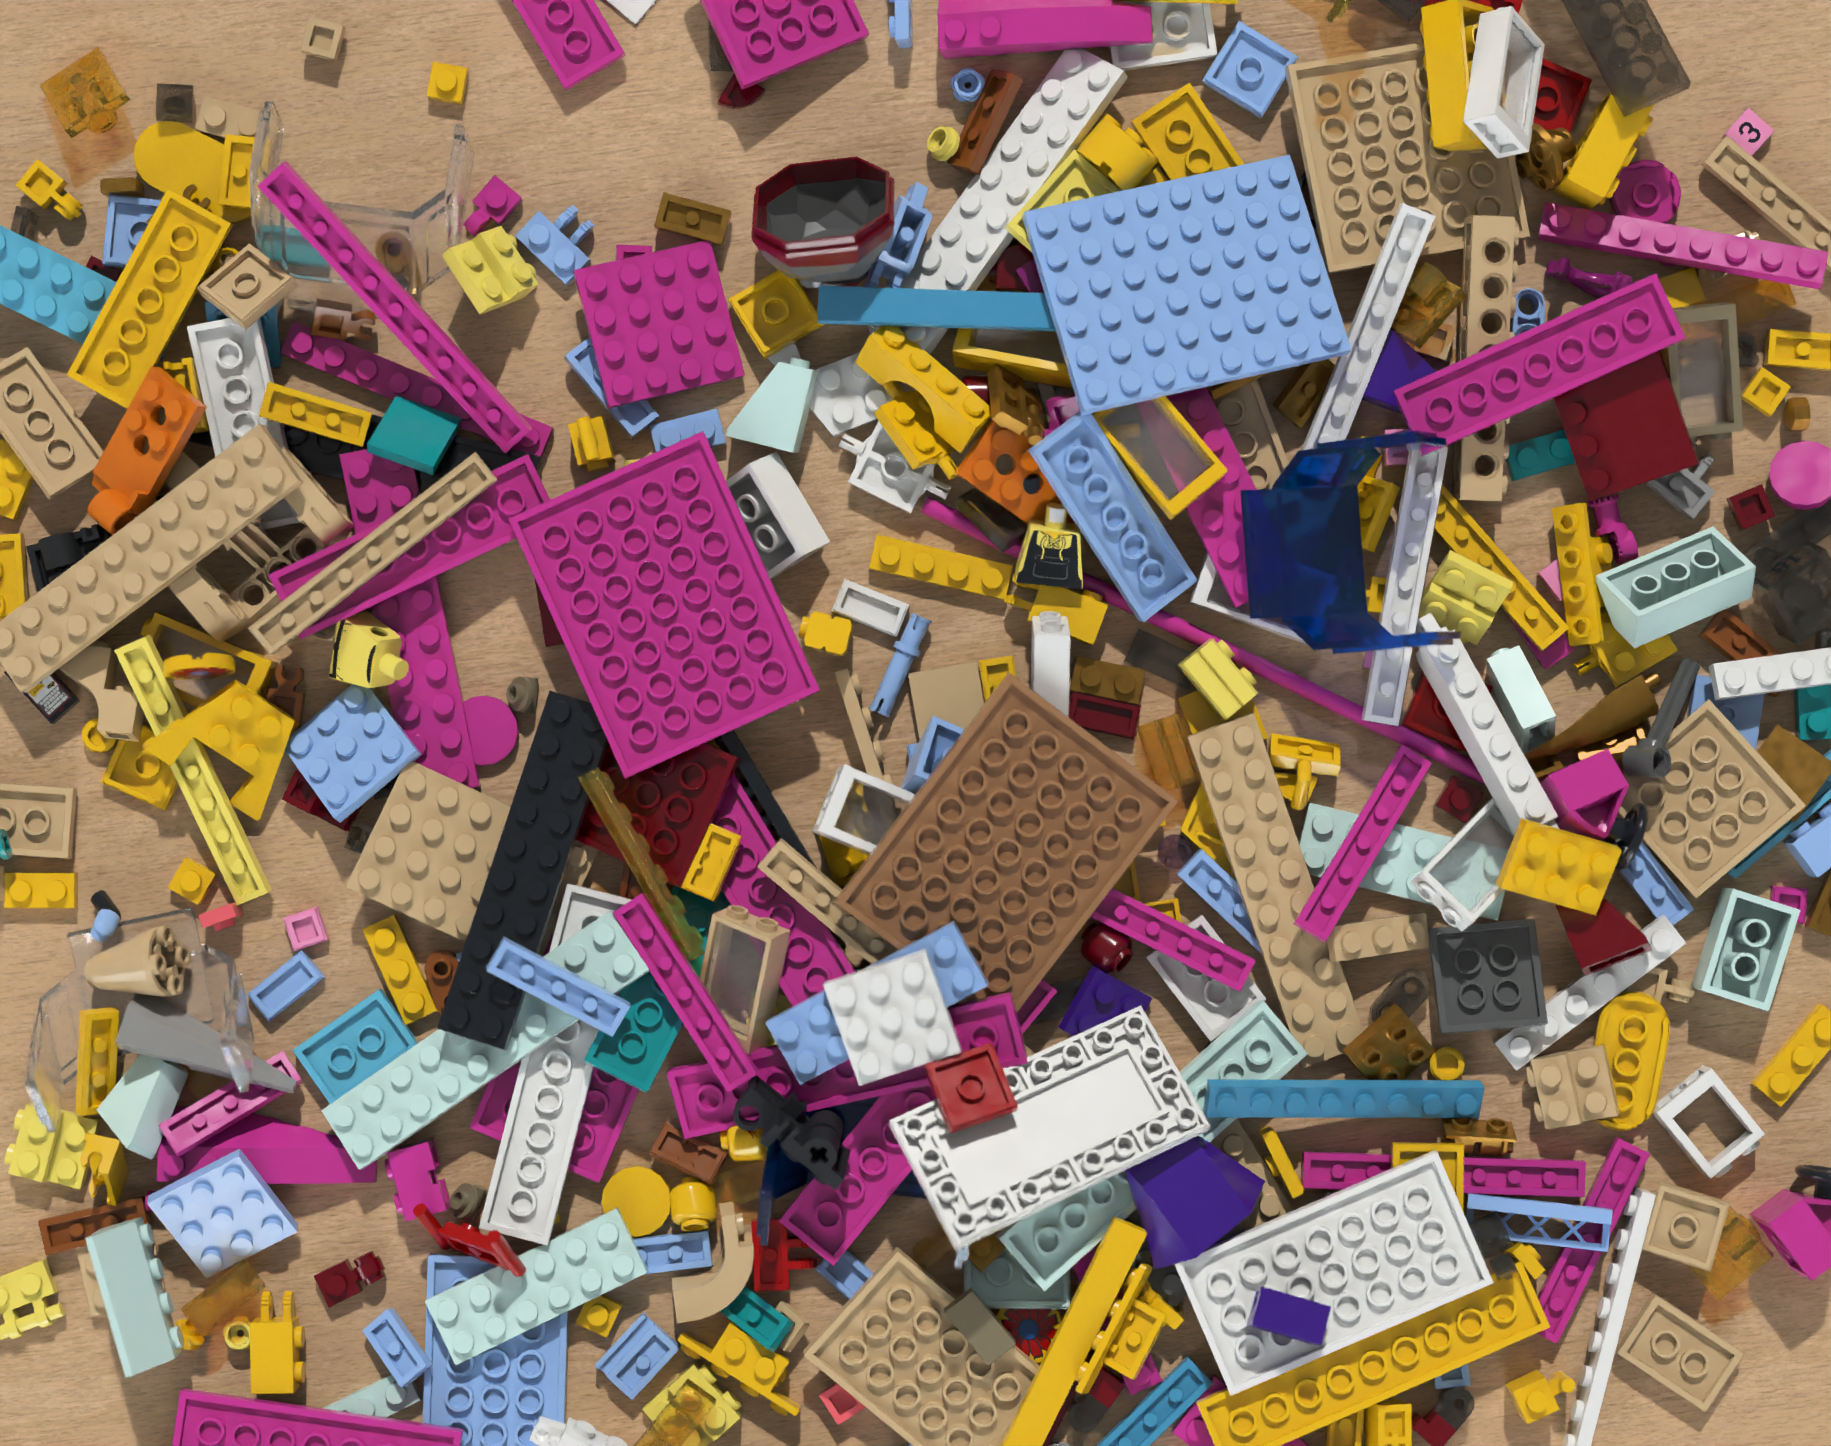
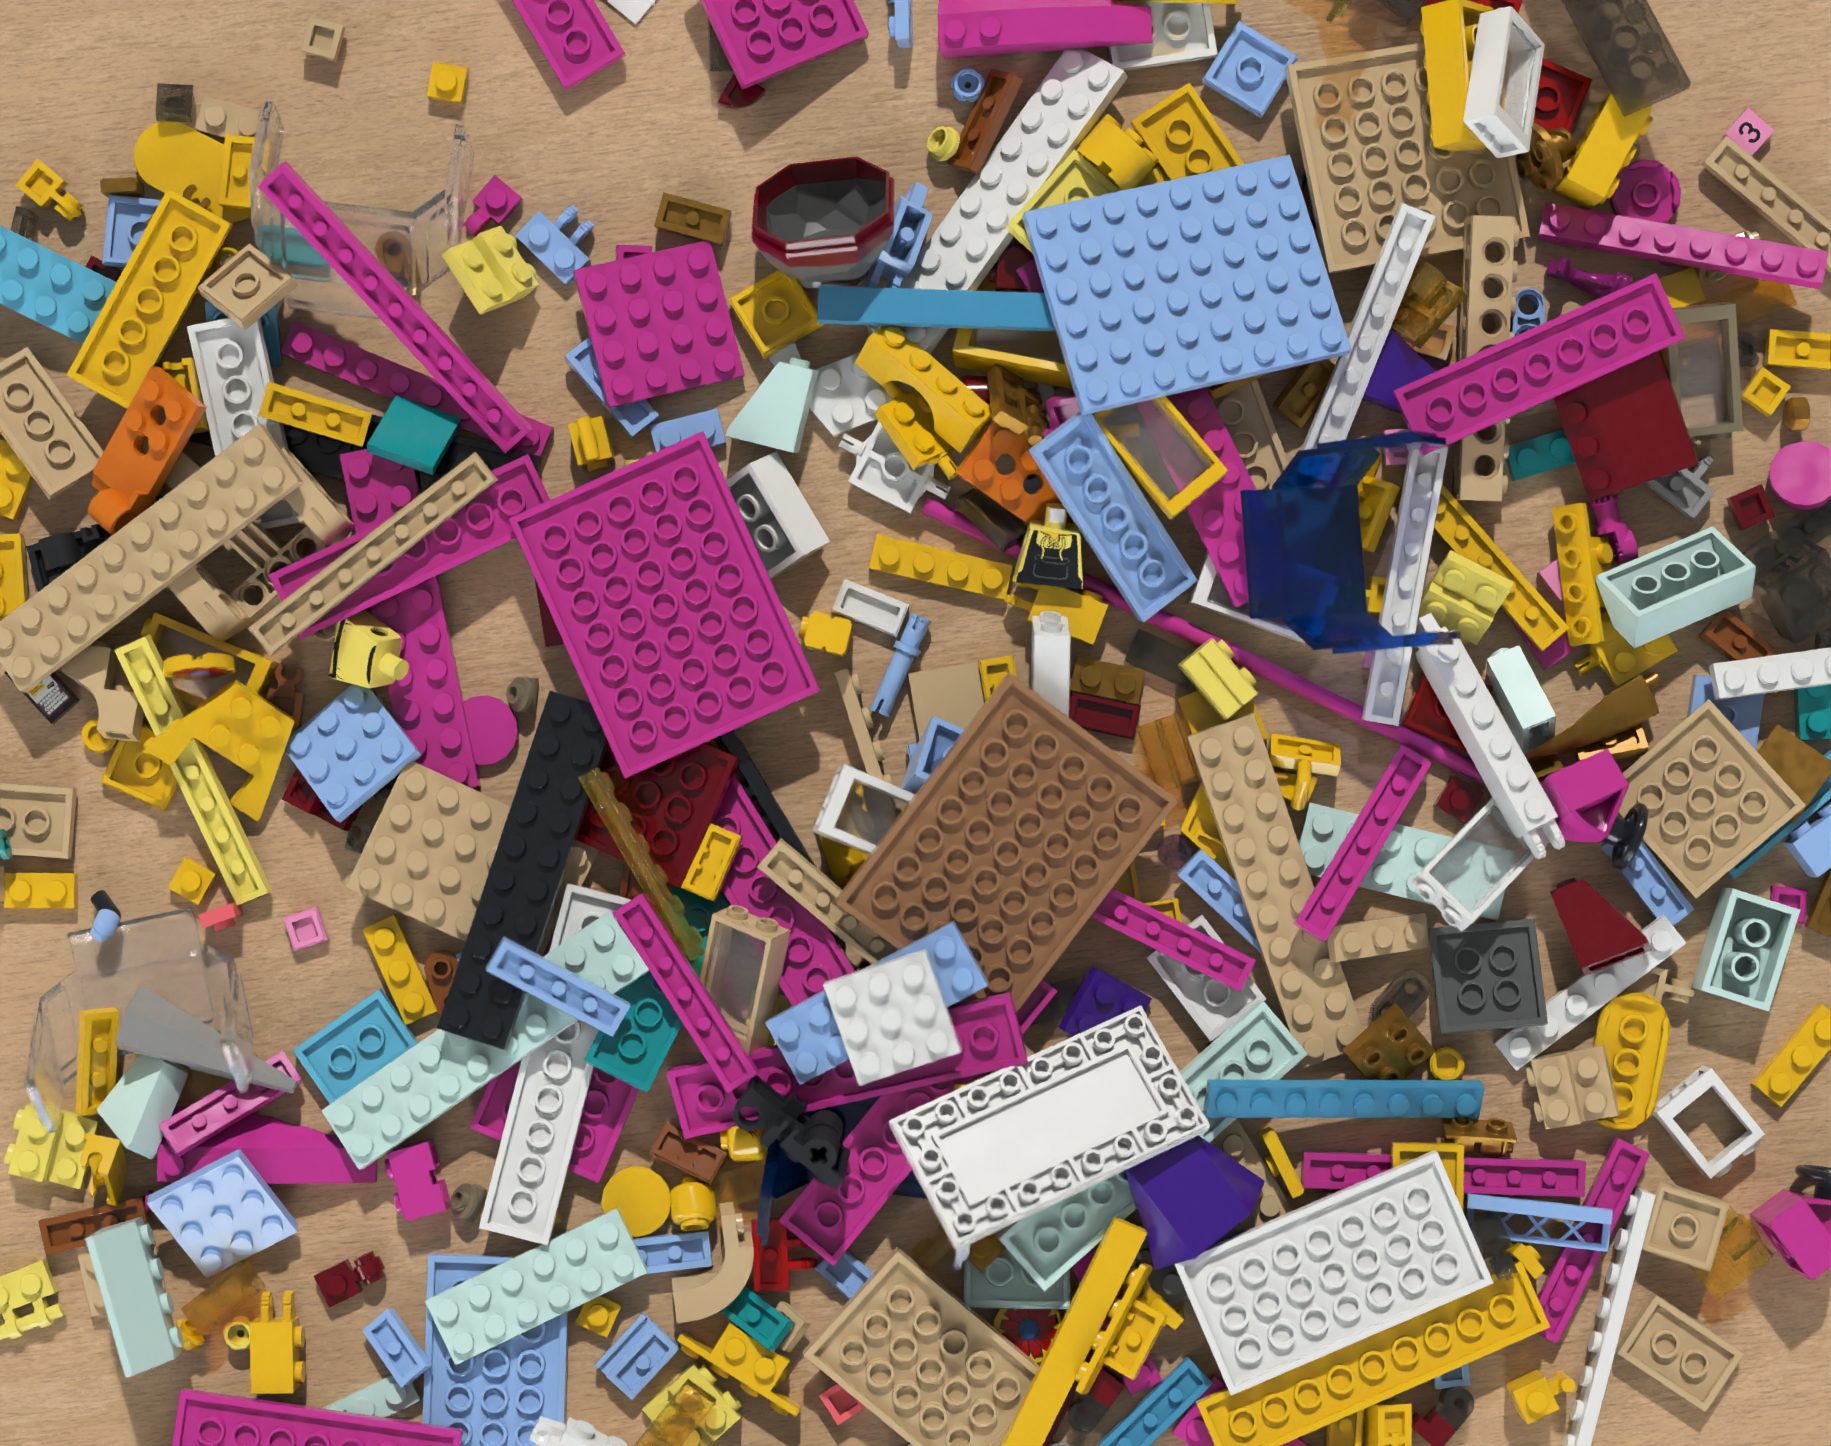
clear yellow plate [40,47,130,138] -> none
tan cone [84,925,190,997] -> none
light blue tile [247,950,325,1022] -> none
dark orange plate [311,298,375,341] -> none
red plate [413,1203,526,1277] -> none
red tile [924,1042,1018,1134] -> none
dark tan tile [943,1287,1016,1366] -> none
dark red head [1081,923,1133,973] -> none
dark purple hinge [1247,1286,1331,1346] -> none
yellow plate [1496,818,1622,915] -> none
dark grey axle [1622,658,1700,778] -> none

